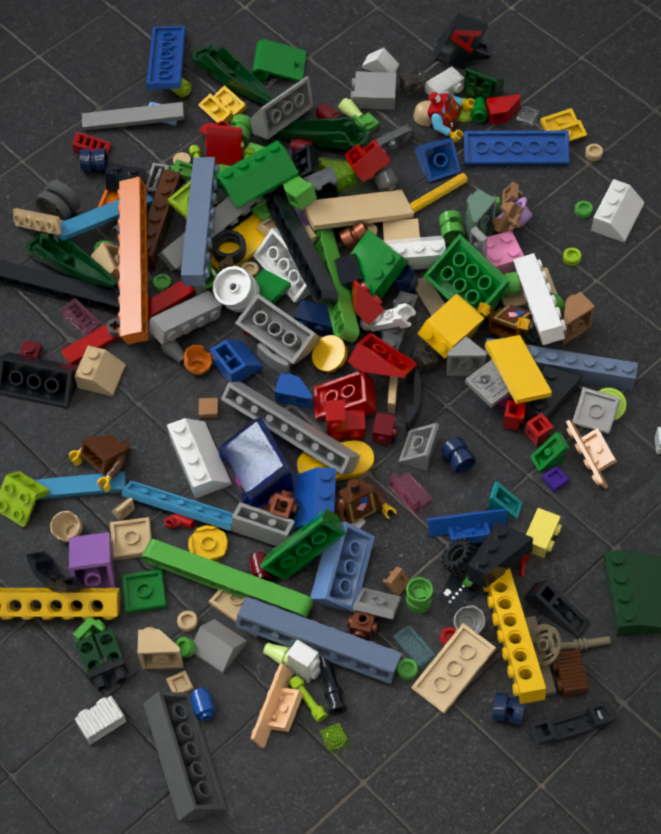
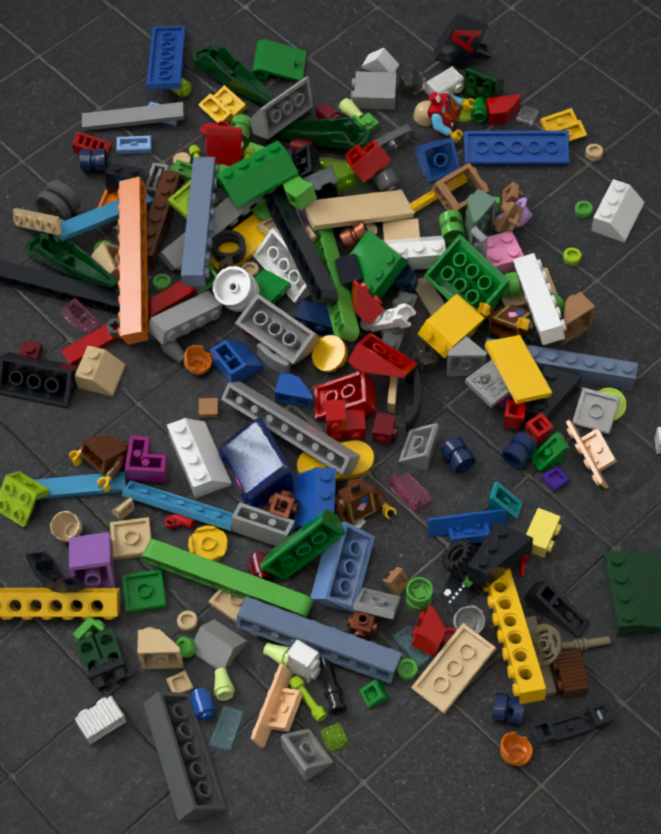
none -> light blue tile [116,136,152,154]
none -> magenta brick [125,436,169,483]
none -> clear light blue tile [209,706,244,753]
none -> yellowish green cone [214,668,235,701]
none -> light grey slope [281,729,333,781]
none -> green slope [359,679,391,708]
none -> red slope [411,605,446,656]
none -> medium nougat window [432,162,489,212]
none -> orange hair [500,731,533,767]
none -> dark blue wheel [501,432,537,469]

